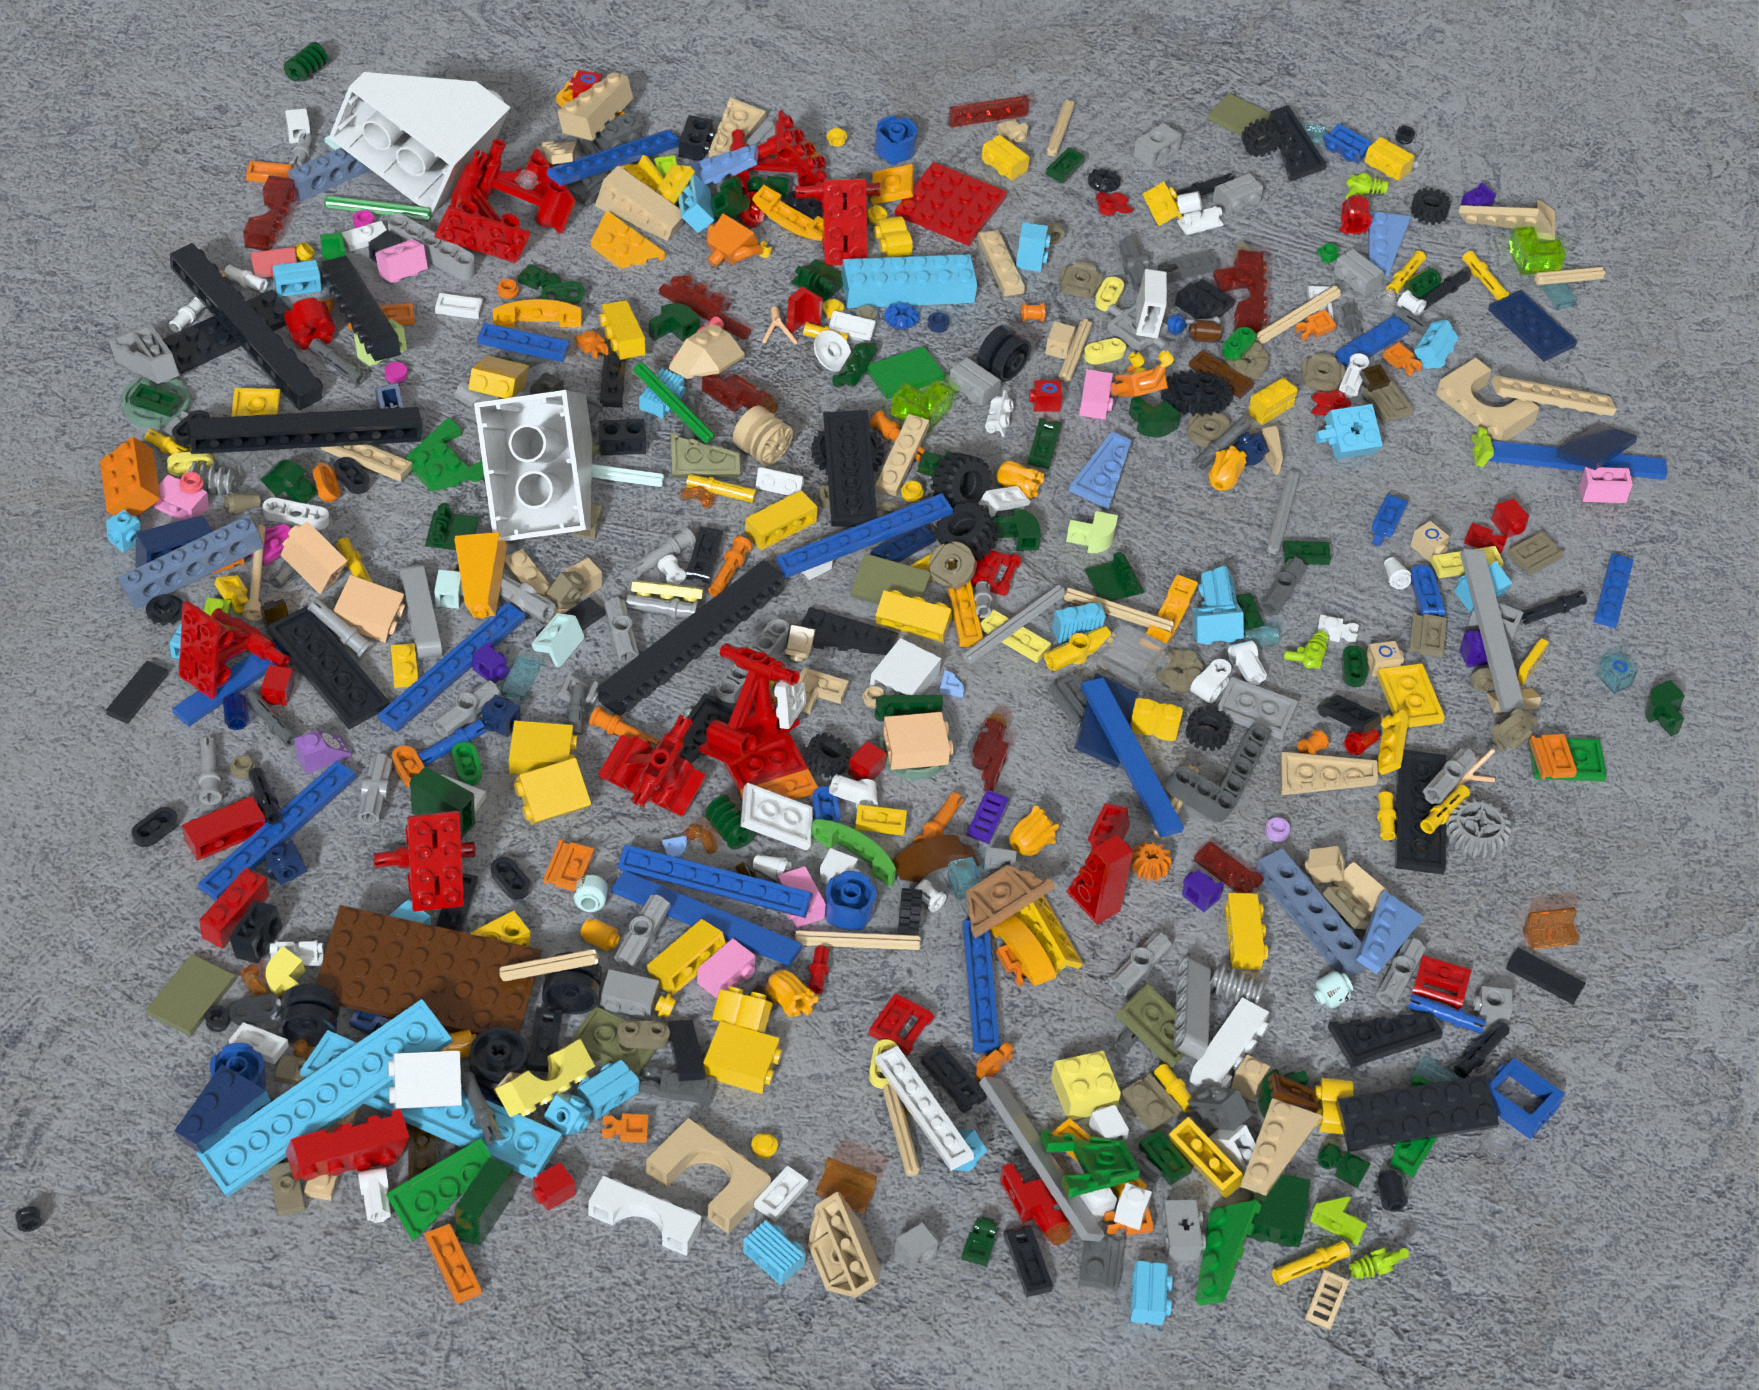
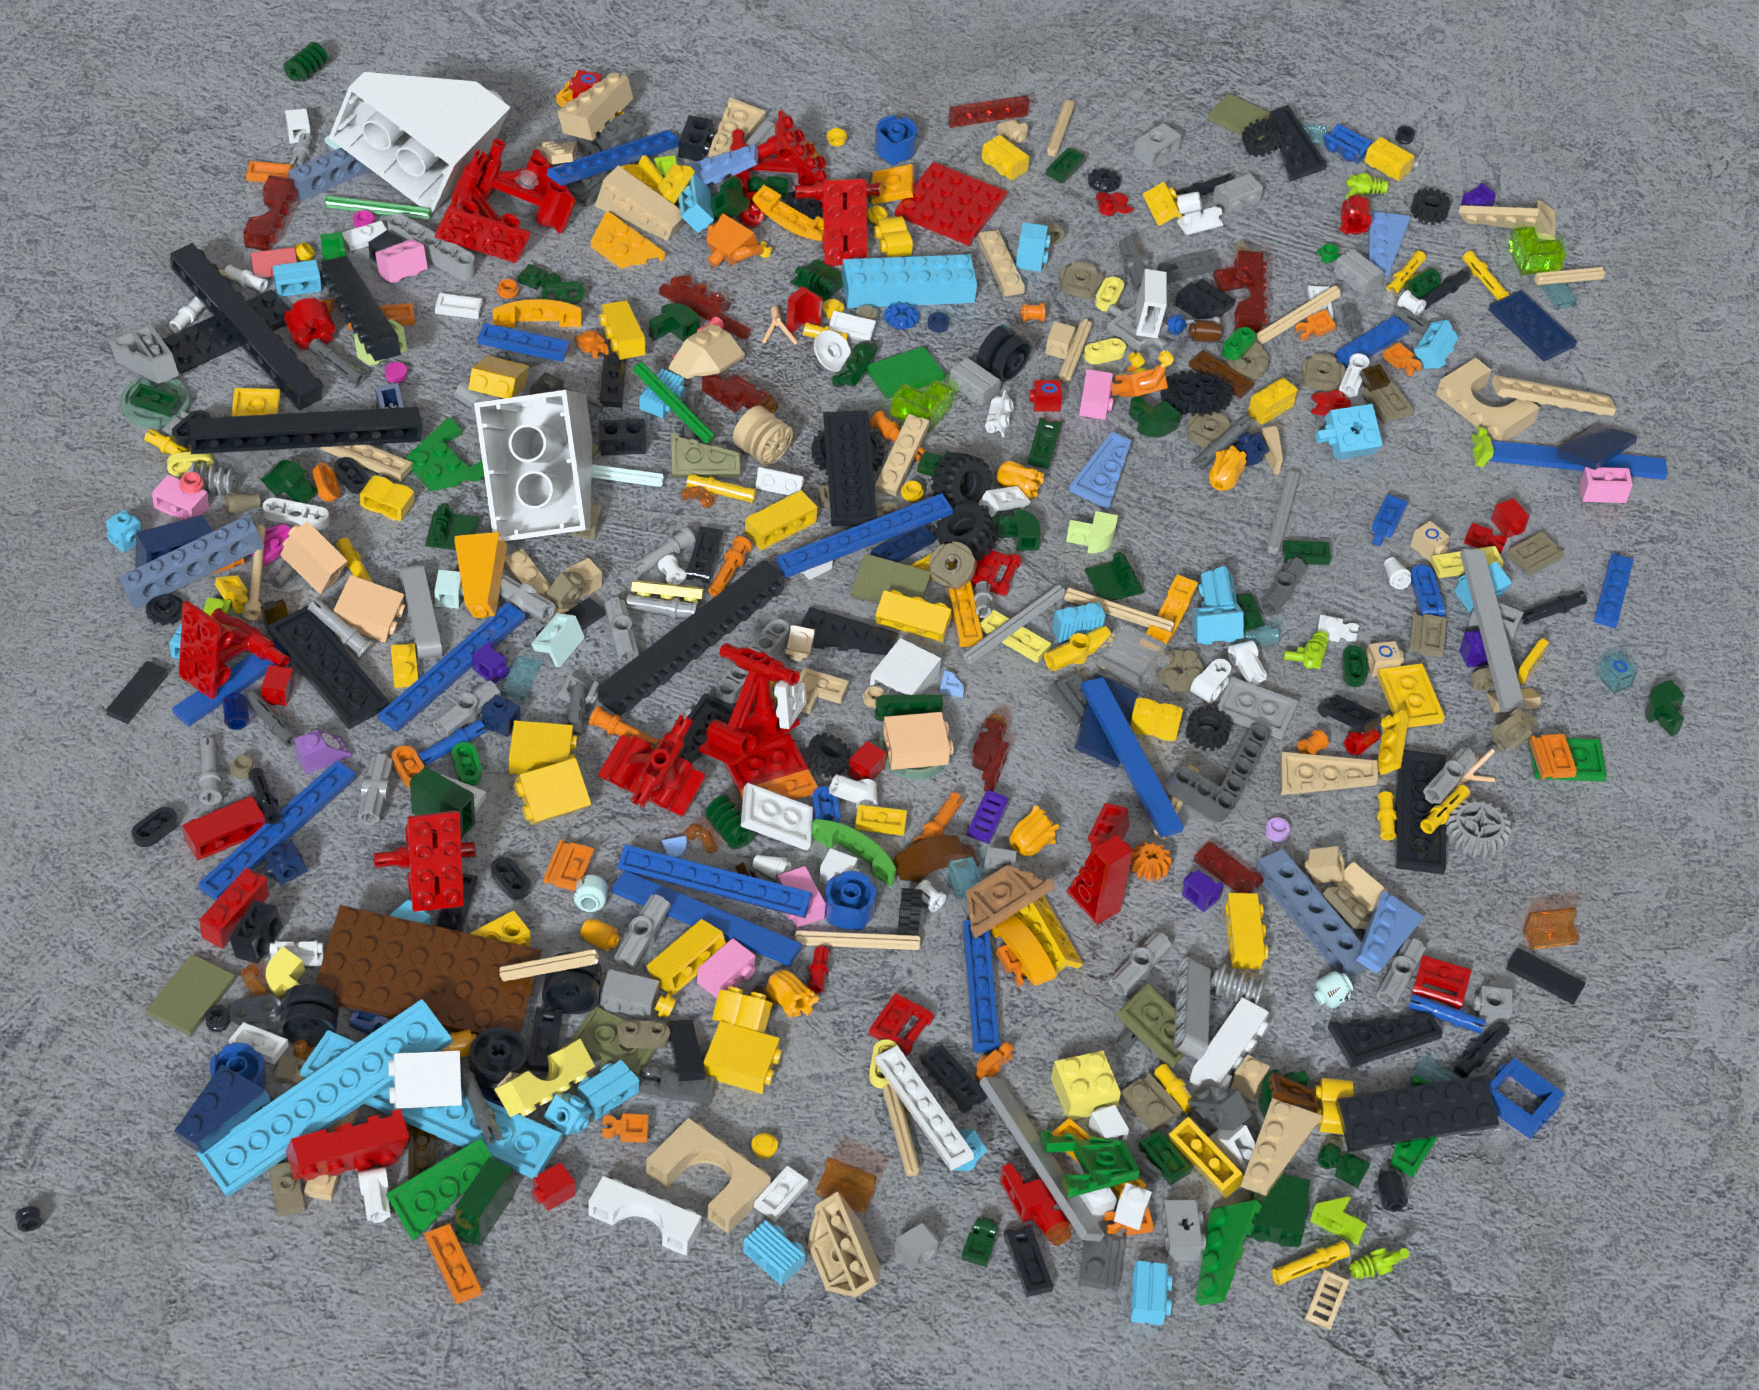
orange brick [100,436,161,517] -> none
none -> yellow brick [360,476,414,521]

